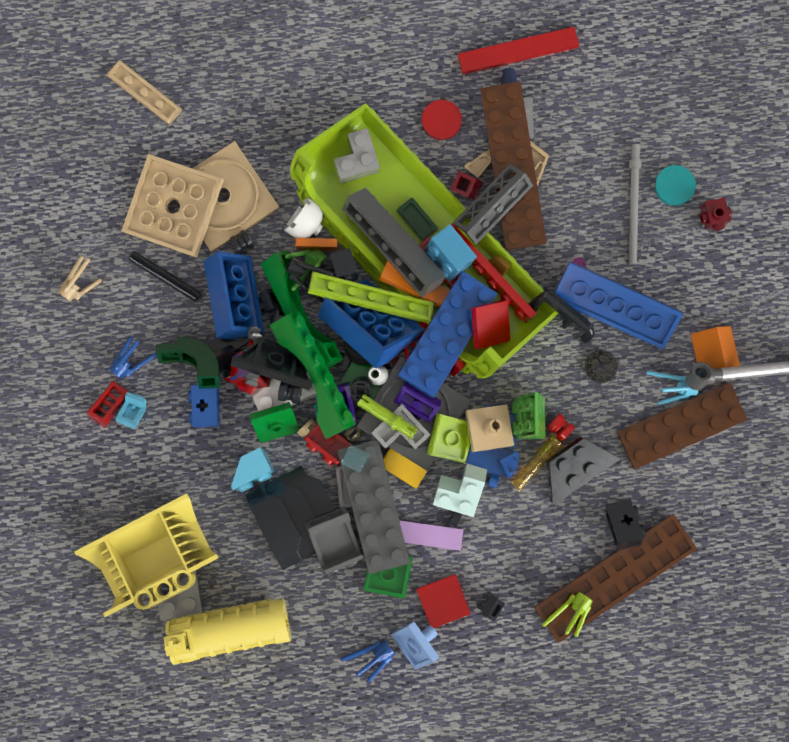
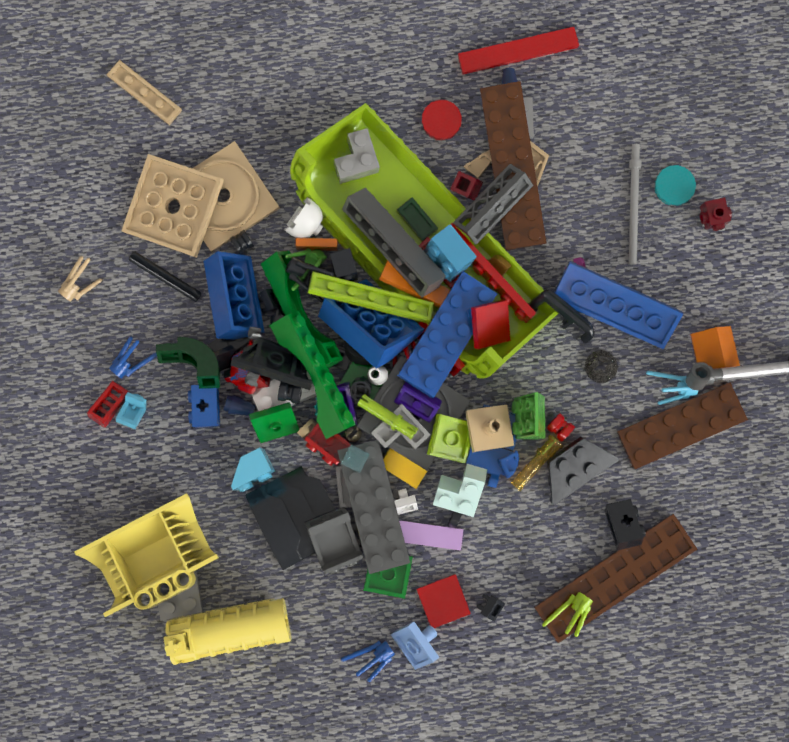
none -> dark blue cone [223,394,255,416]
none -> white tile [394,488,418,515]

